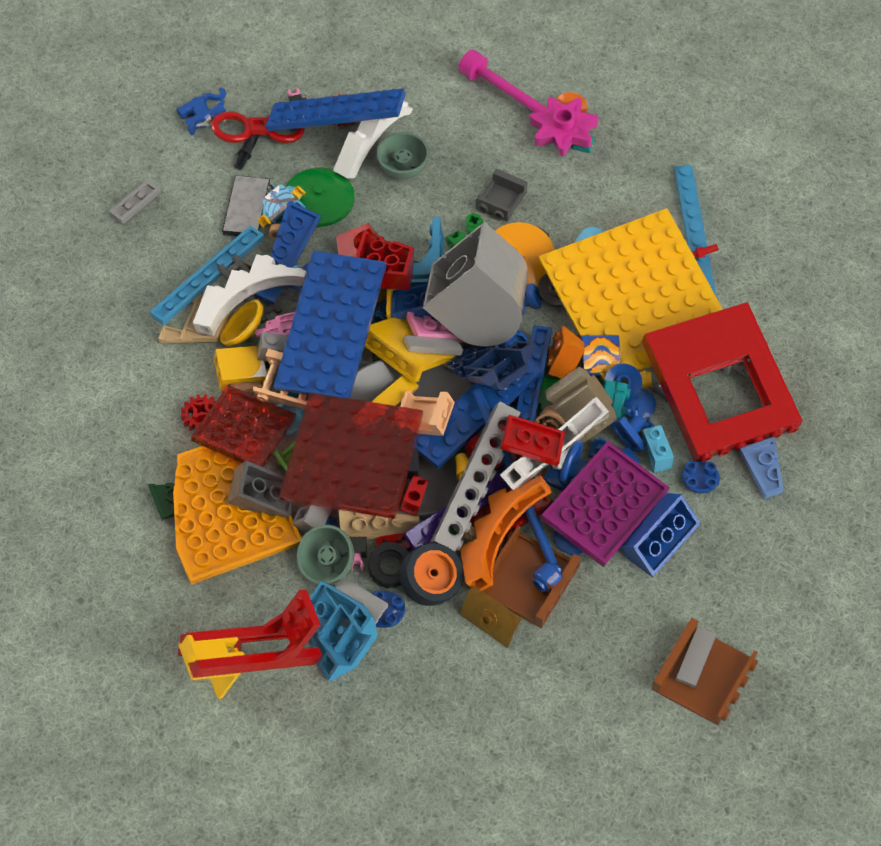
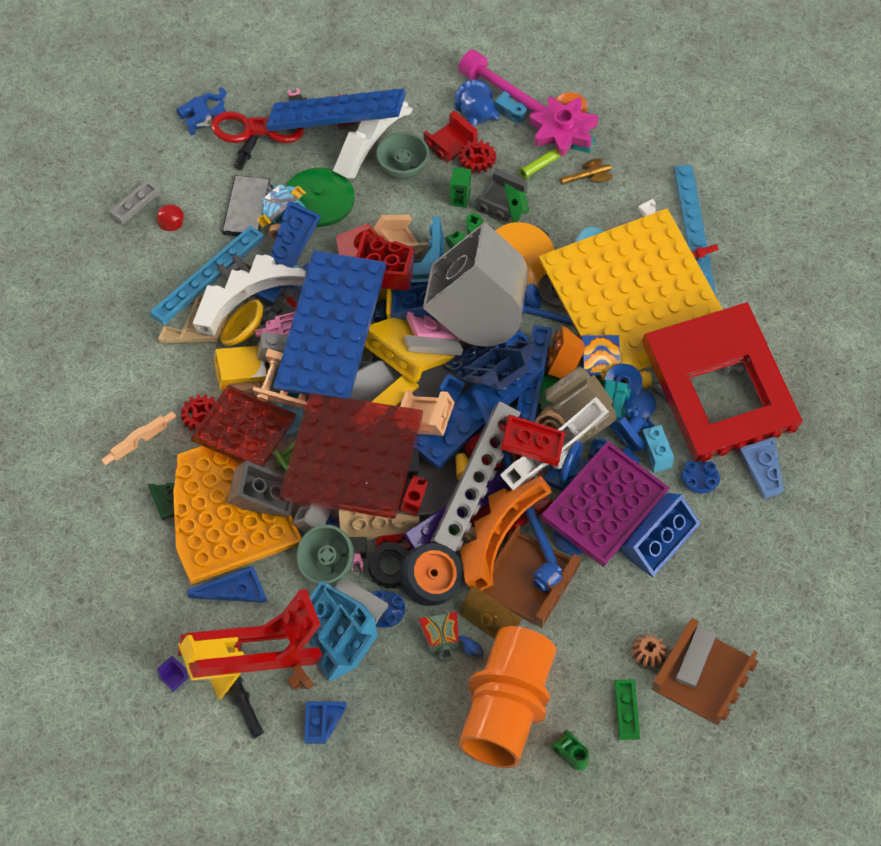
none -> light nougat piece [100,411,176,466]
none -> red hair [157,204,184,231]
none -> dark purple panel [157,655,188,692]
none -> blue wing [187,566,267,603]
none -> black pin [229,676,264,738]
none -> plate [284,296,298,313]
none -> dark orange tile [288,664,314,691]
none -> blue wing [304,701,346,744]
none -> light nougat panel [374,215,429,258]
none -> torso [419,612,459,662]
none -> red panel [424,111,478,163]
none -> blue panel [436,374,465,402]
none -> green brick [450,167,471,208]
none -> blue hair [454,79,499,127]
none -> red gear [458,139,496,174]
none -> orange piece [459,626,556,768]
none -> blue animal [459,635,483,658]
none -> dark azure leg [495,91,526,123]
none -> green piece [504,183,529,223]
none -> lime pin [518,147,561,180]
none -> blue bar [524,305,574,326]
none -> green piece [550,730,589,771]
none -> pearl gold piece [560,158,613,185]
none -> green tile [614,679,640,740]
none -> nougat gear [632,633,667,669]
none -> white tile [638,199,656,217]

